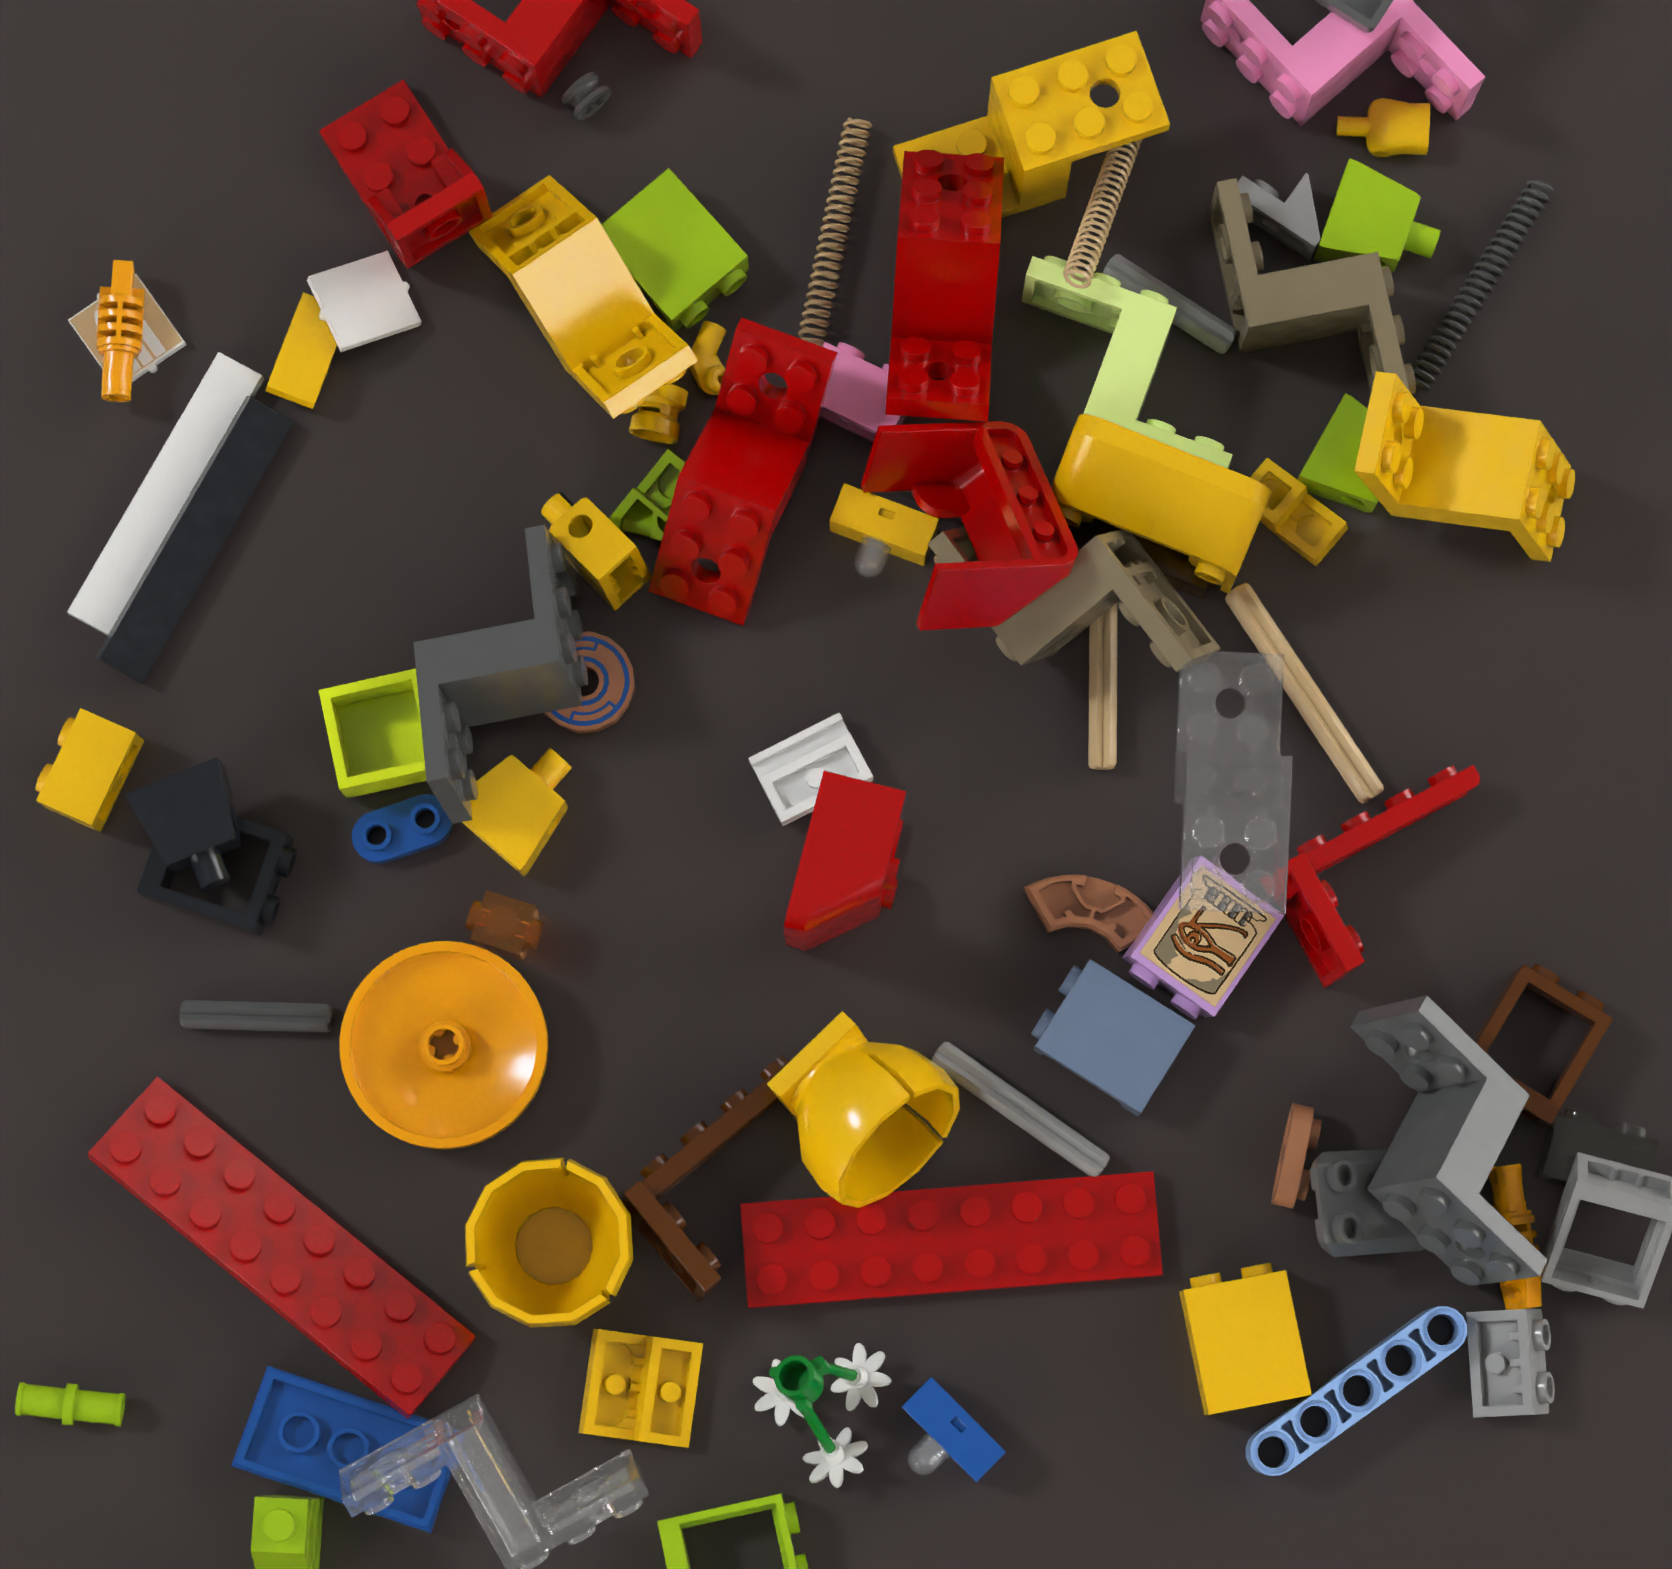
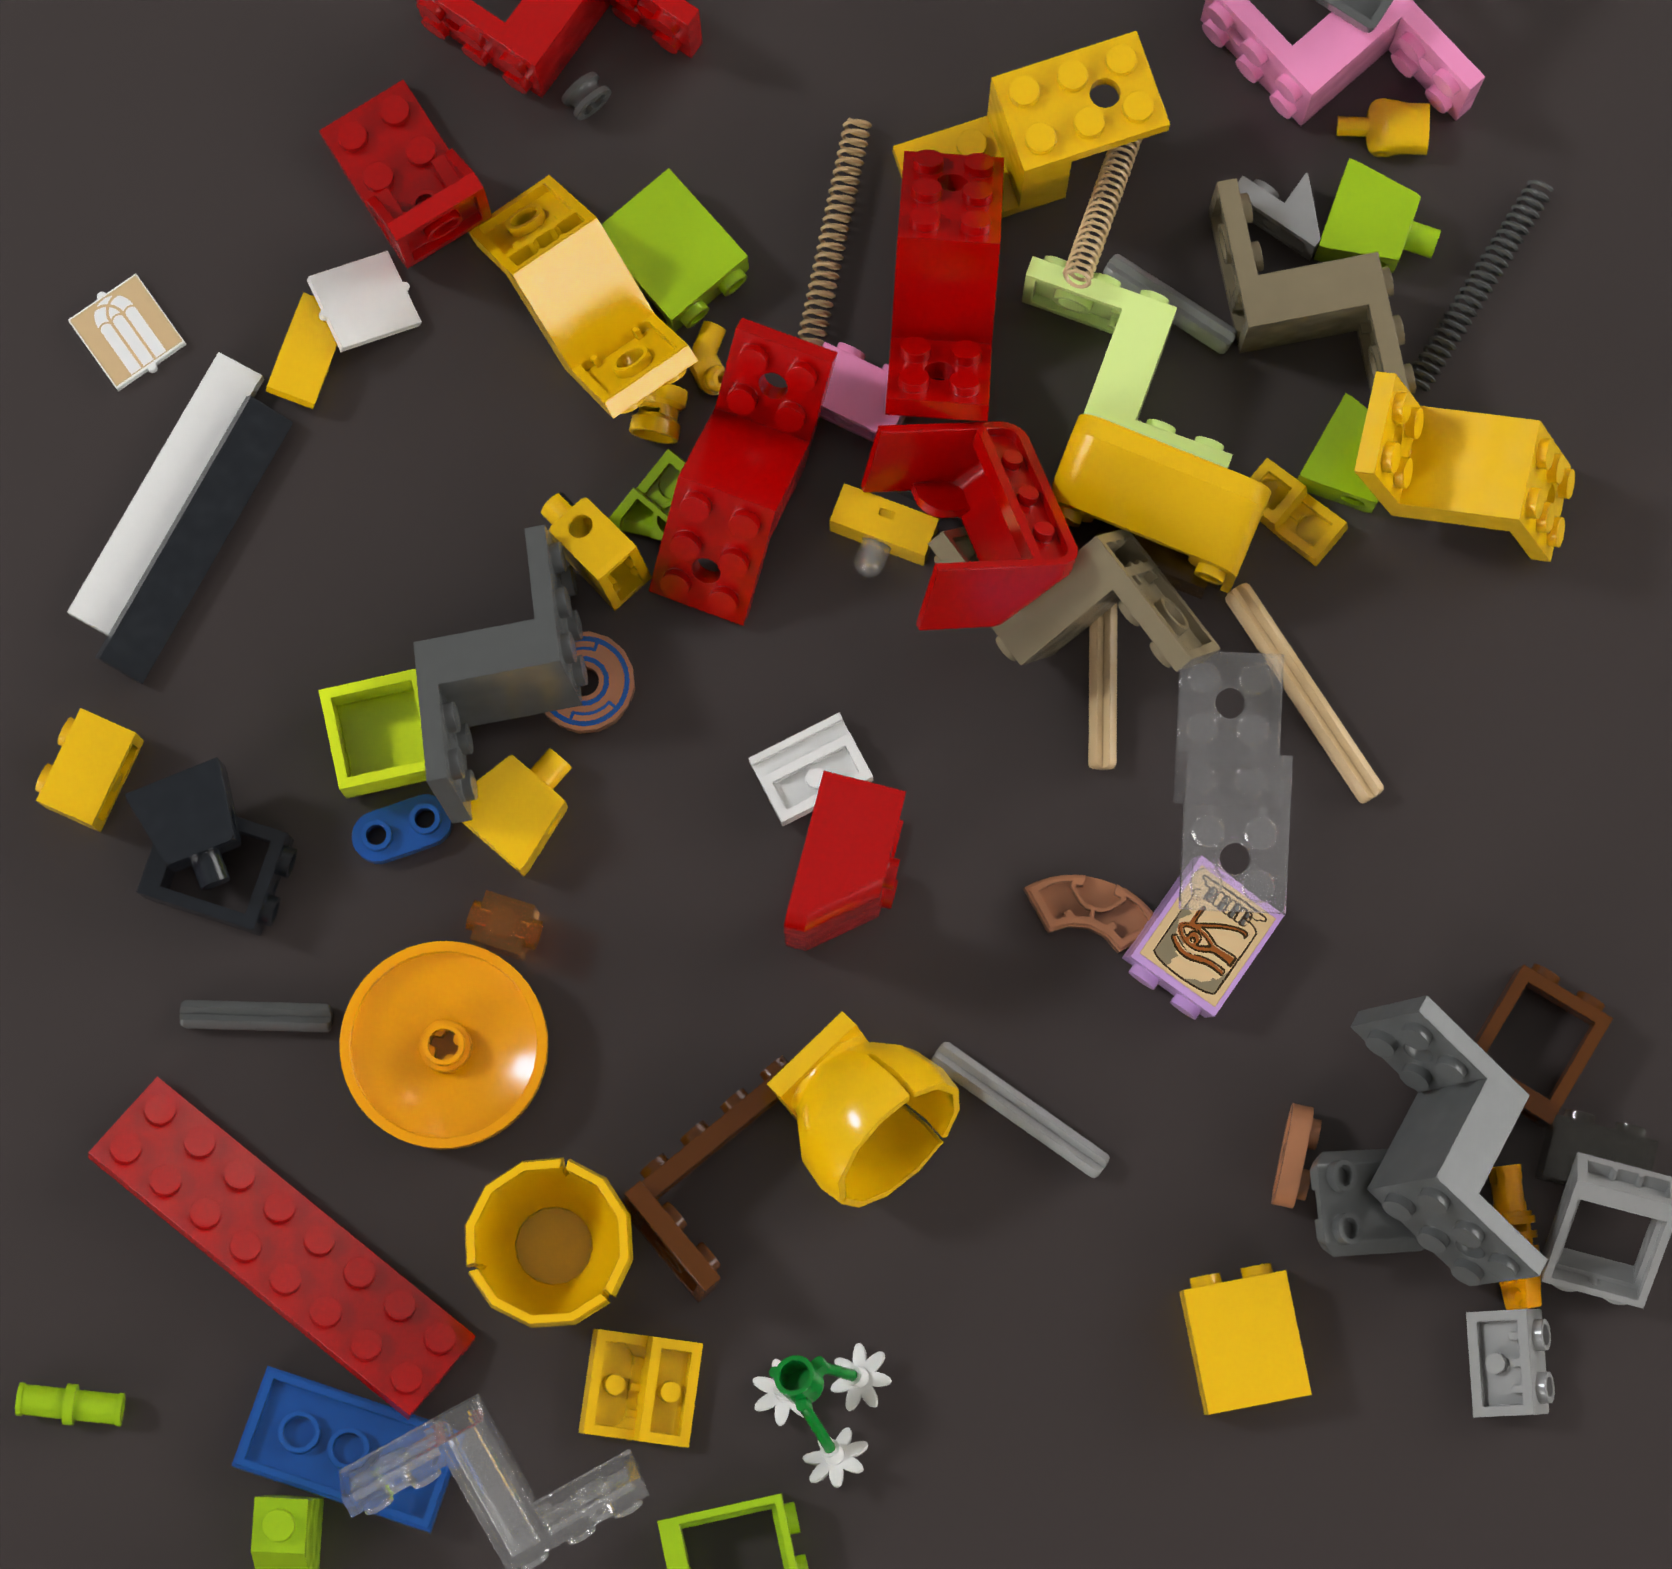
light orange hinge [96,260,145,402] -> none
red plate [740,1171,1163,1308] -> none
blue piece [901,1377,1006,1482] -> none
sand blue panel [1031,959,1196,1117] -> none
light blue beam [1245,1306,1467,1476] -> none
red bracket [1265,765,1480,988] -> none

